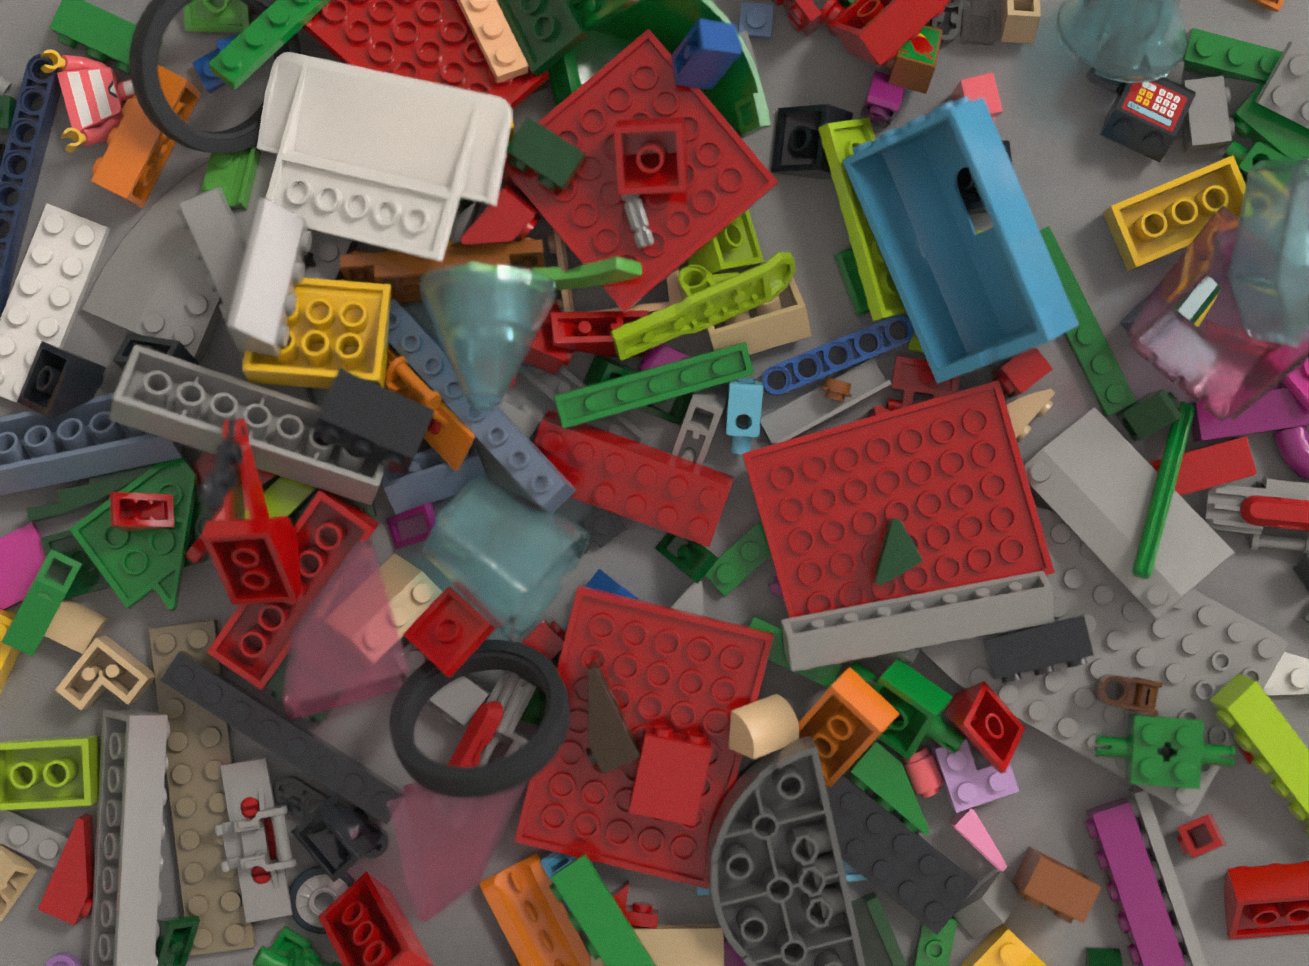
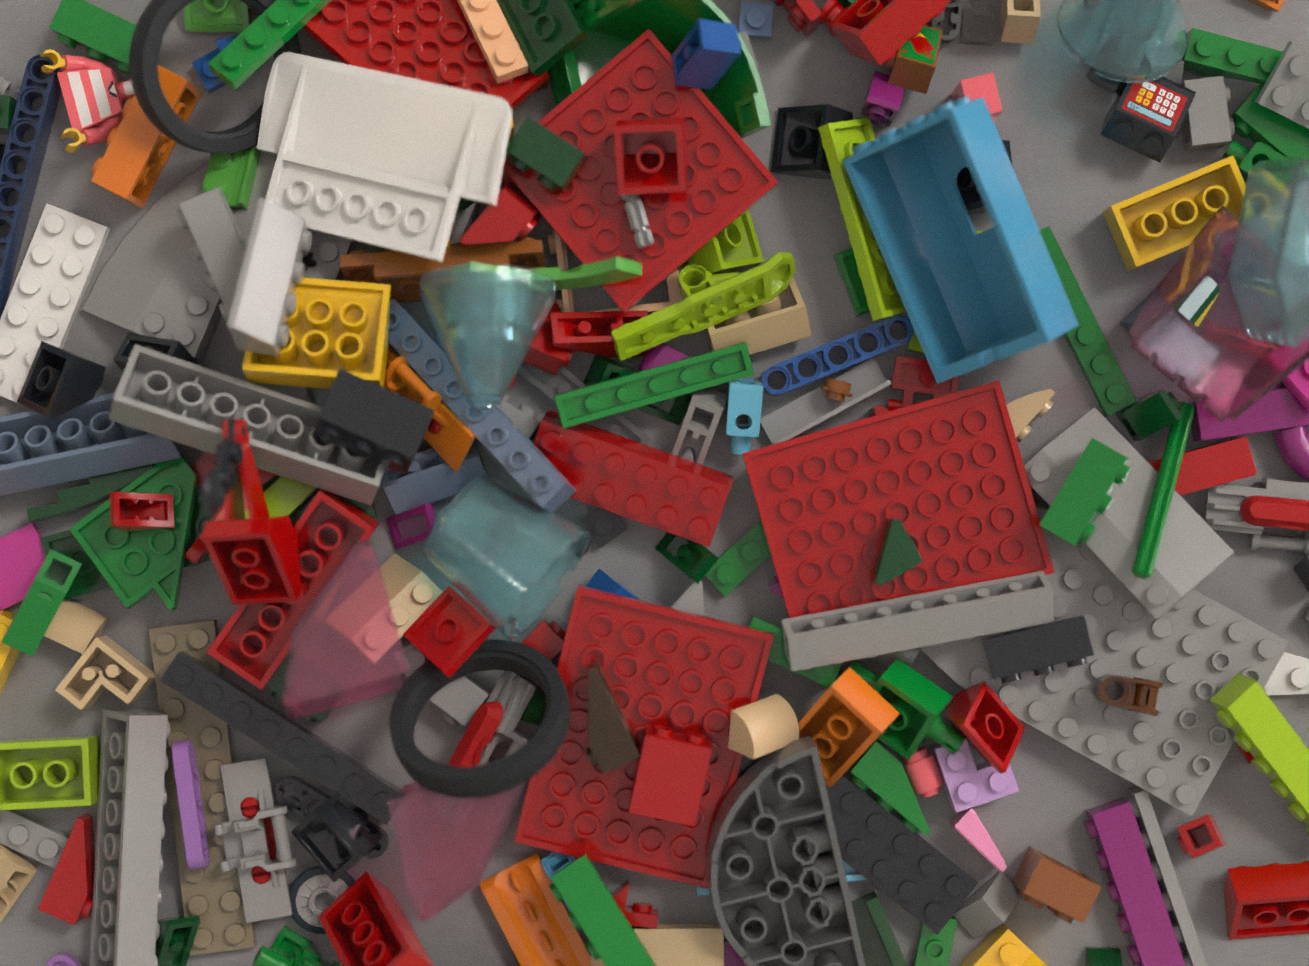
red brick [990,347,1053,398] -> none
green brick [1095,713,1235,789] -> none
none -> medium lavender beam [172,739,210,870]
none -> green brick [1040,438,1131,548]

